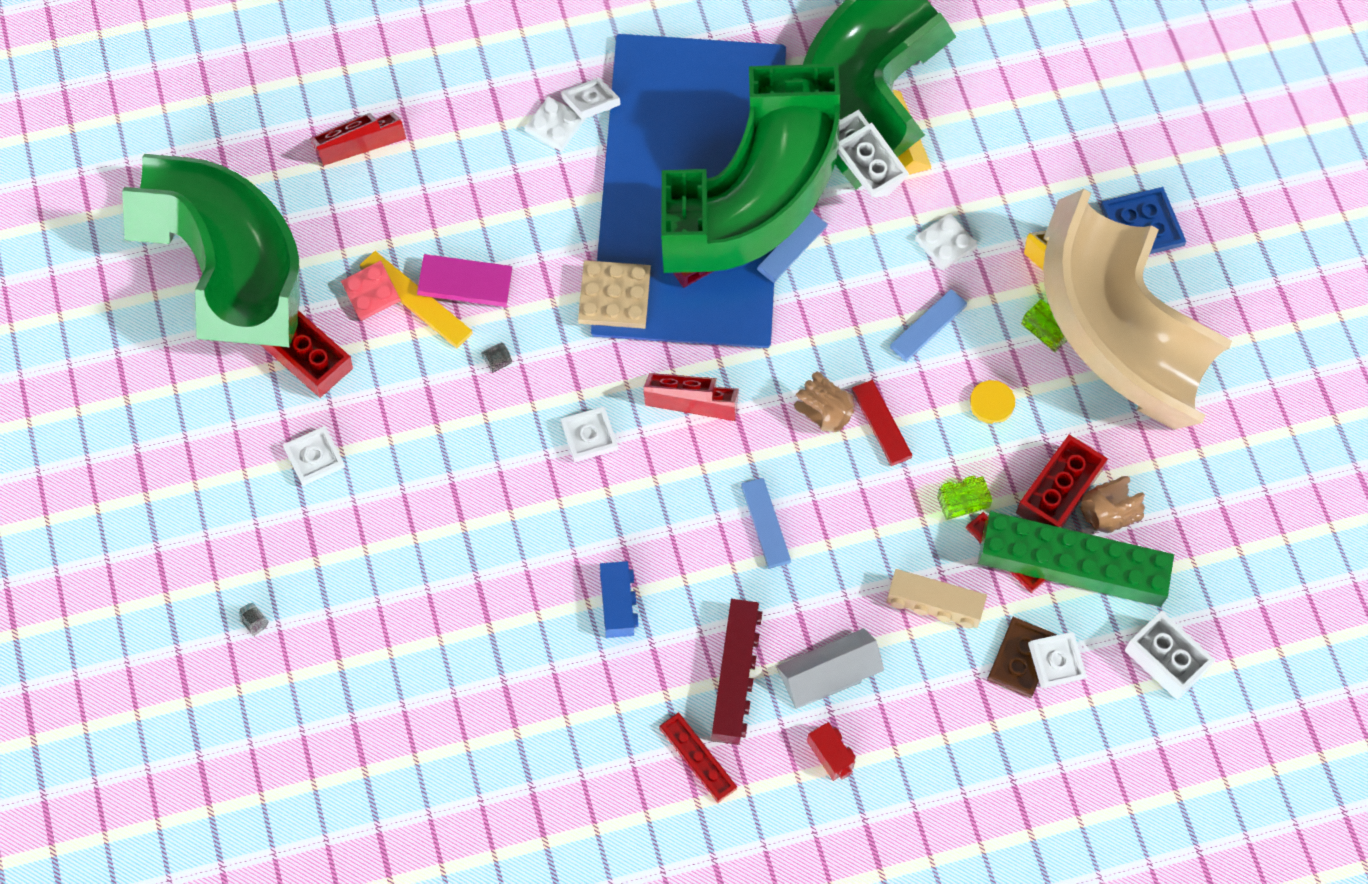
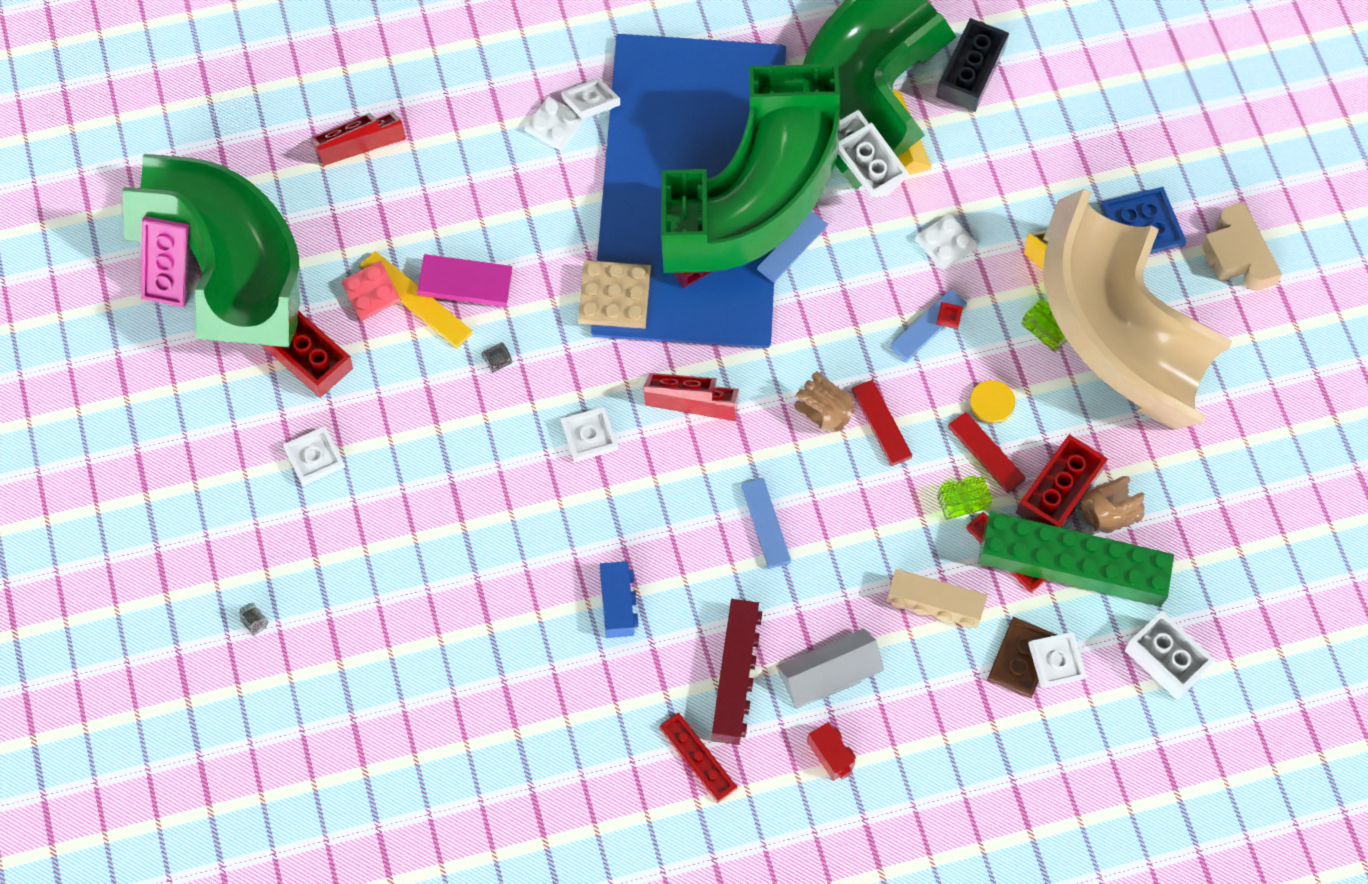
none -> tile [141,216,189,307]
none -> black brick [936,18,1010,113]
none -> red tile [936,302,963,329]
none -> red tile [948,412,1026,494]
none -> tan brick [1202,202,1282,291]

